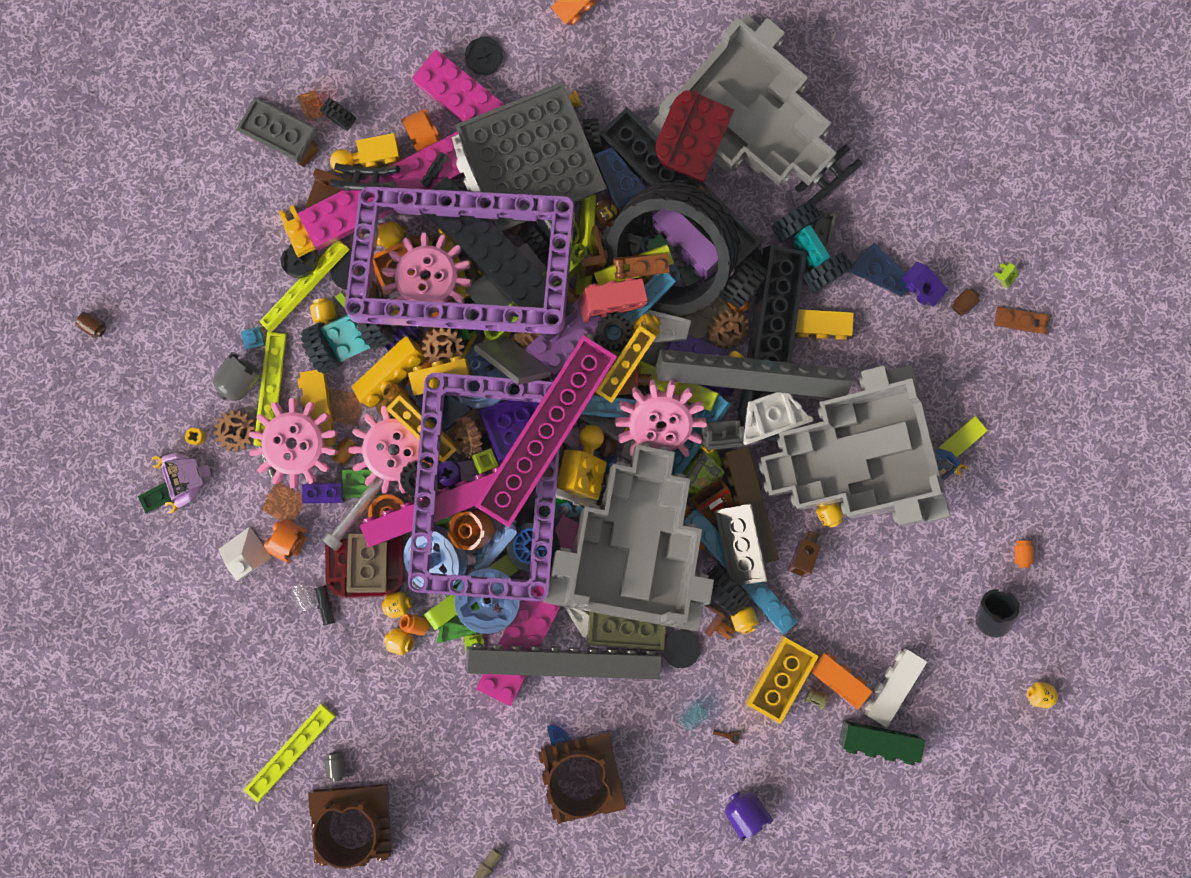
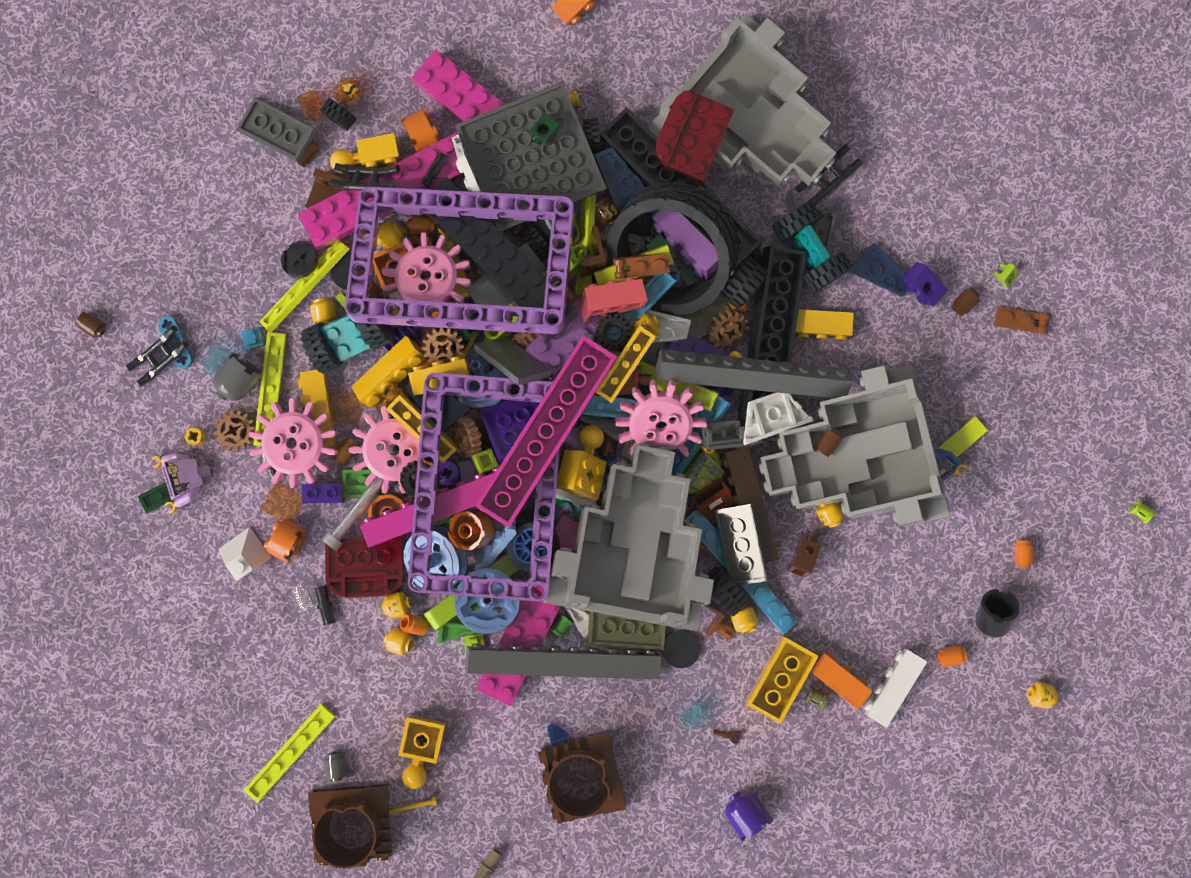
yellow hinge [279,205,315,258] -> none
dark tan plate [346,534,388,593] -> none
black tile [465,36,503,75] -> none
dark green brick [839,720,925,765] -> none
none -> black piece [126,325,189,387]
none -> dark azure beam [159,316,193,369]
none -> clear light blue brick [199,345,229,376]
none -> clear orange head [333,77,361,106]
none -> yellow piece [389,796,438,814]
none -> yellow brick [398,714,447,789]
none -> orange brick [407,215,435,235]
none -> dark green brick [530,113,560,147]
none -> bright green bush [549,613,574,639]
none -> reddish brown brick [815,428,843,457]
none -> orange brick [937,645,967,668]
none -> lime bush [1129,499,1156,524]

